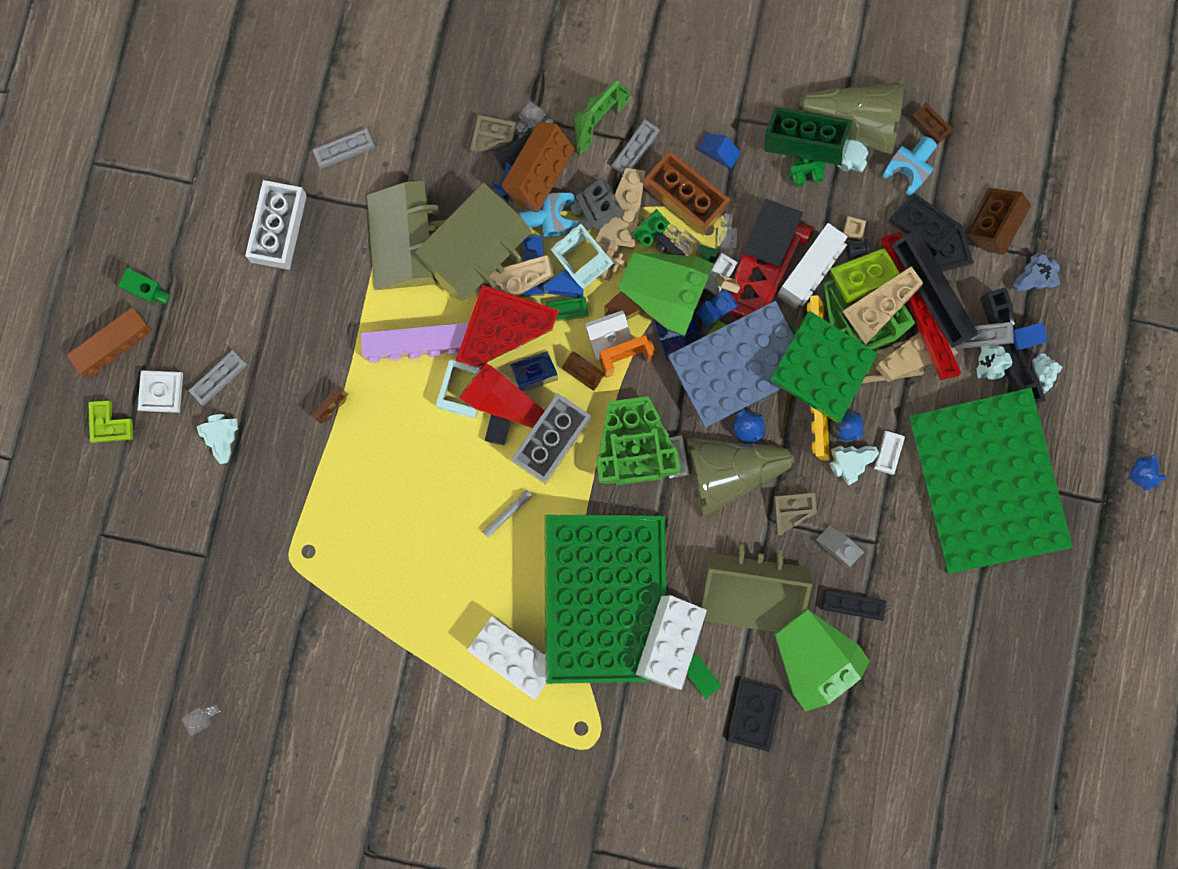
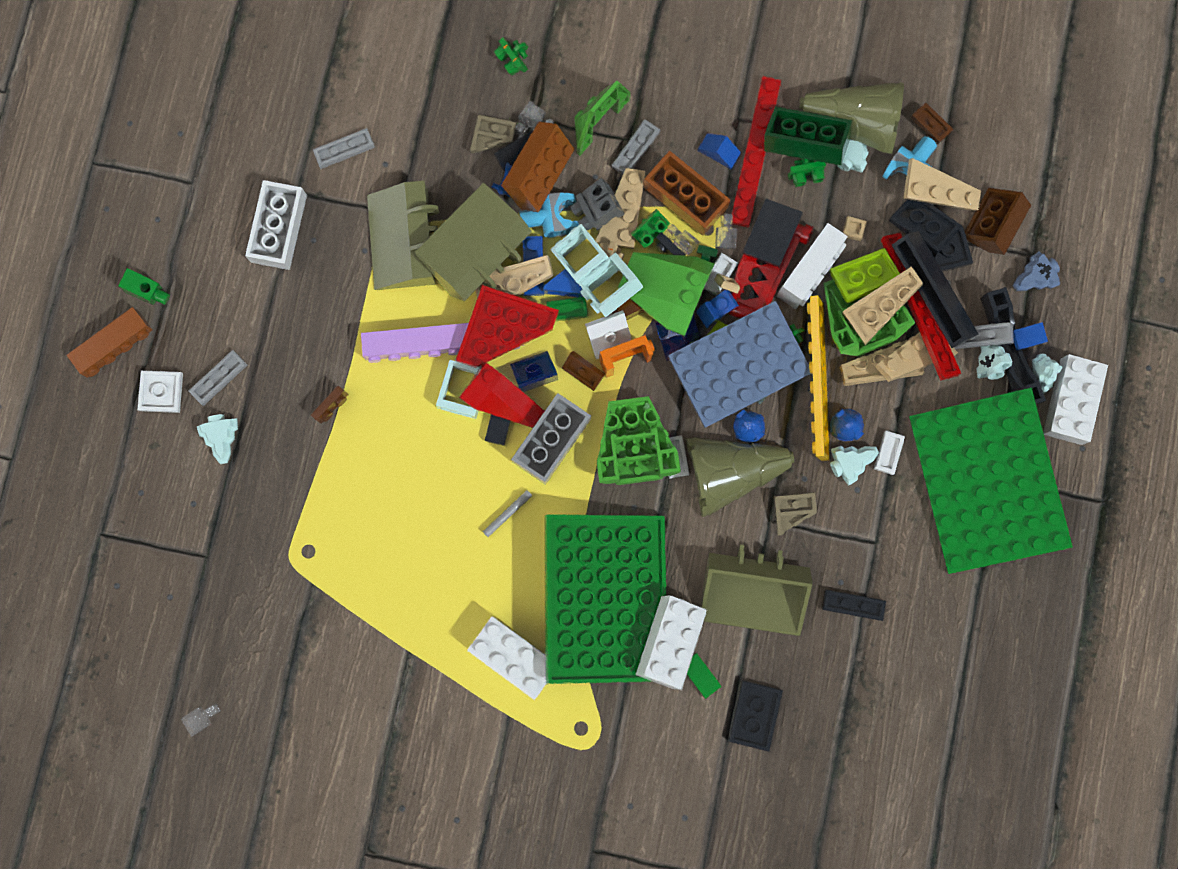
lime plate [89,401,133,443] -> none
green plate [769,311,878,423] -> none
bright green wedge [775,609,870,711] -> none
light grey slope [816,525,864,568] -> none
black bush [846,238,870,259] -> none
blue helmet [1129,455,1166,490] -> none
none -> green hips [494,38,528,76]
none -> light aqua window [578,252,643,317]
none -> red plate [729,76,781,228]
none -> tan wing [903,158,981,211]
none -> white brick [1043,354,1108,445]

